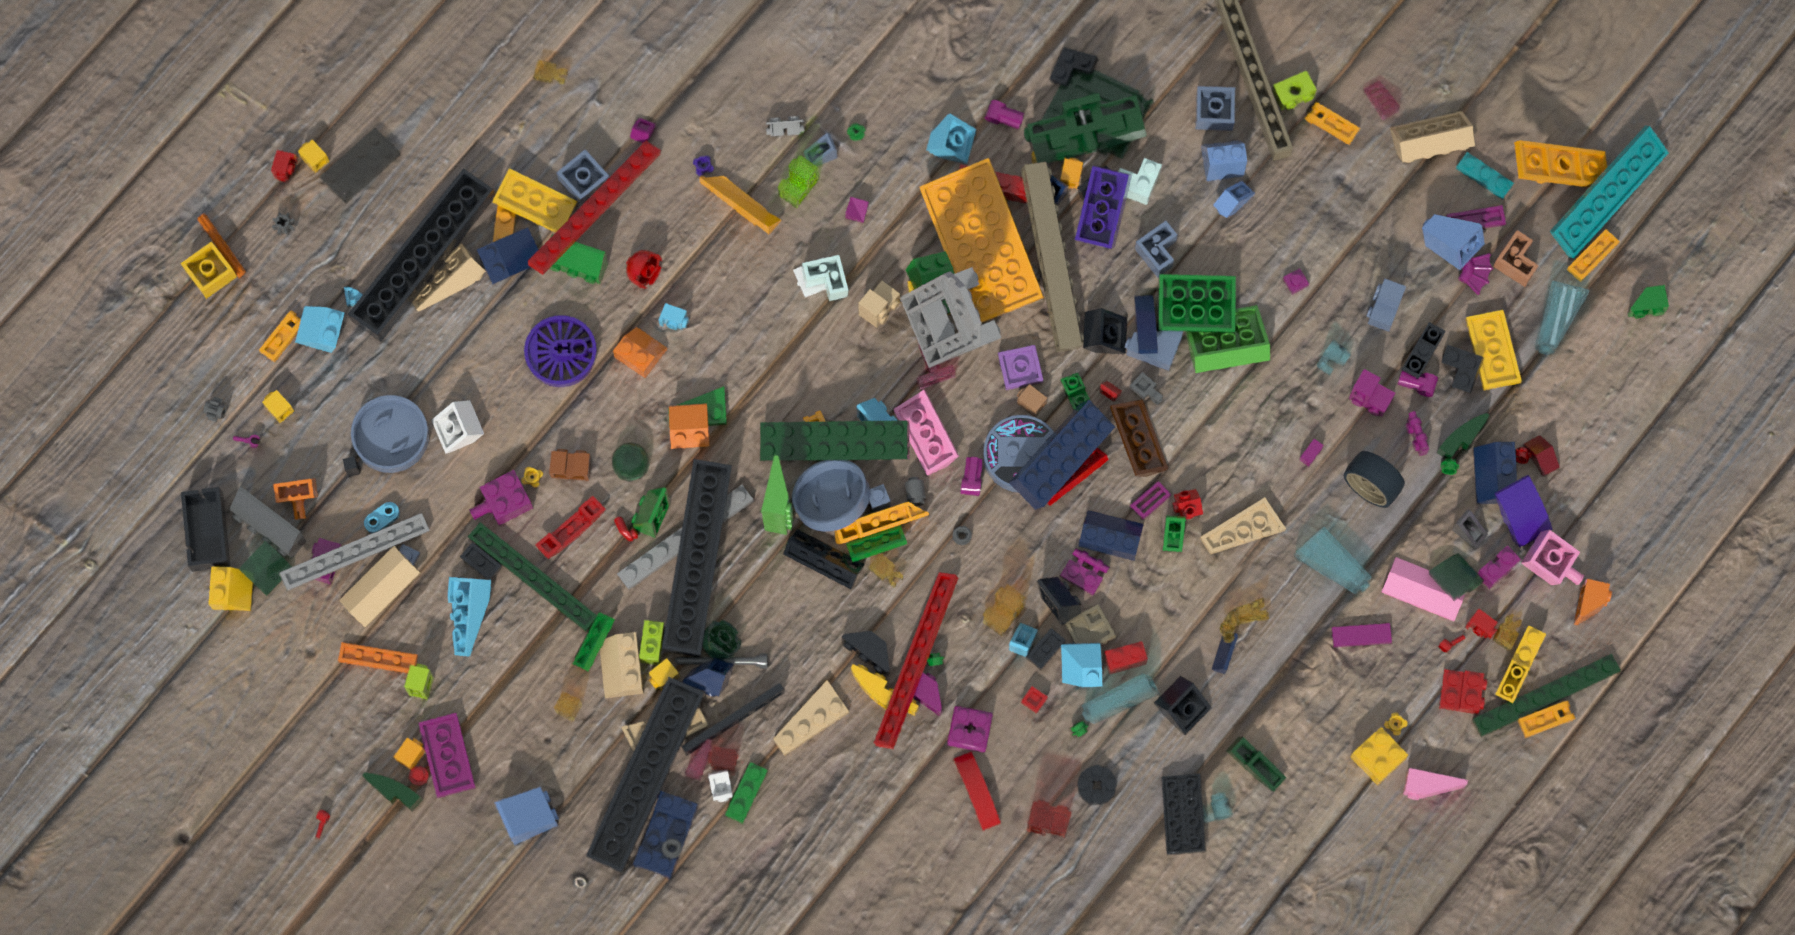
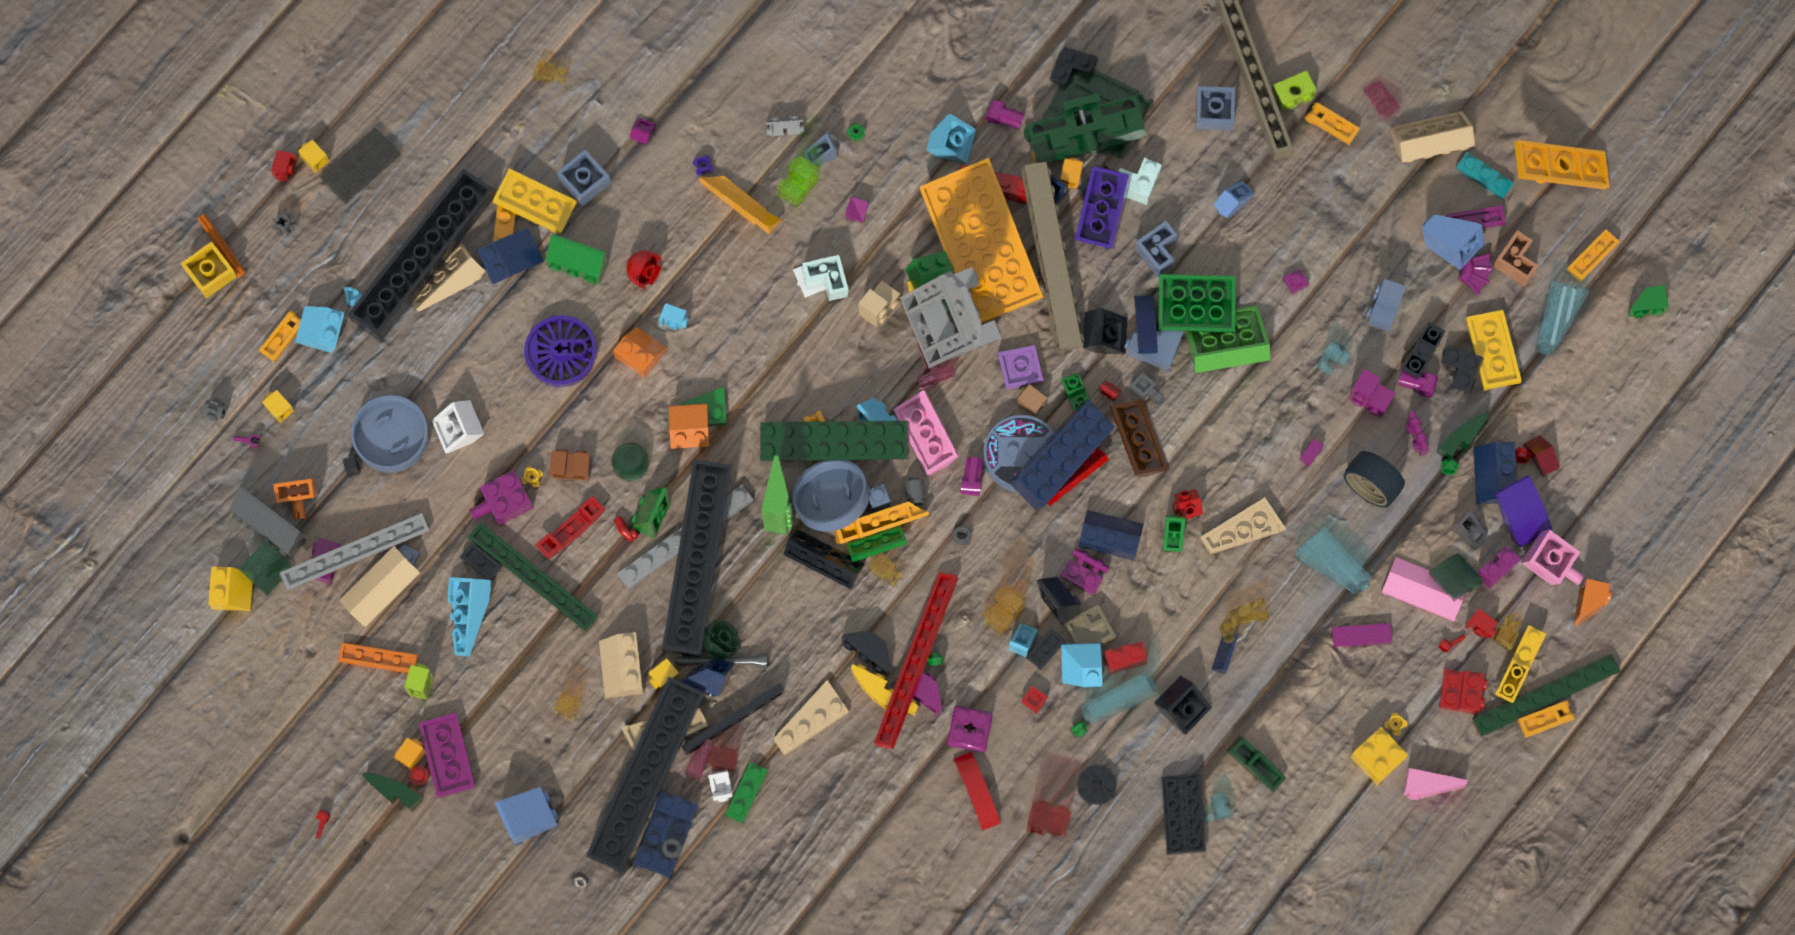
black piece [181,487,230,572] -> none
medium azure plate [364,502,400,534] -> none
red plate [528,141,661,275] -> none
green plate [572,612,615,672] -> none
lime brick [639,620,665,665] -> none
magenta tile [1130,481,1171,520] -> none
medium blue slope [1201,141,1247,181] -> none
teal plate [1550,125,1669,259] -> none

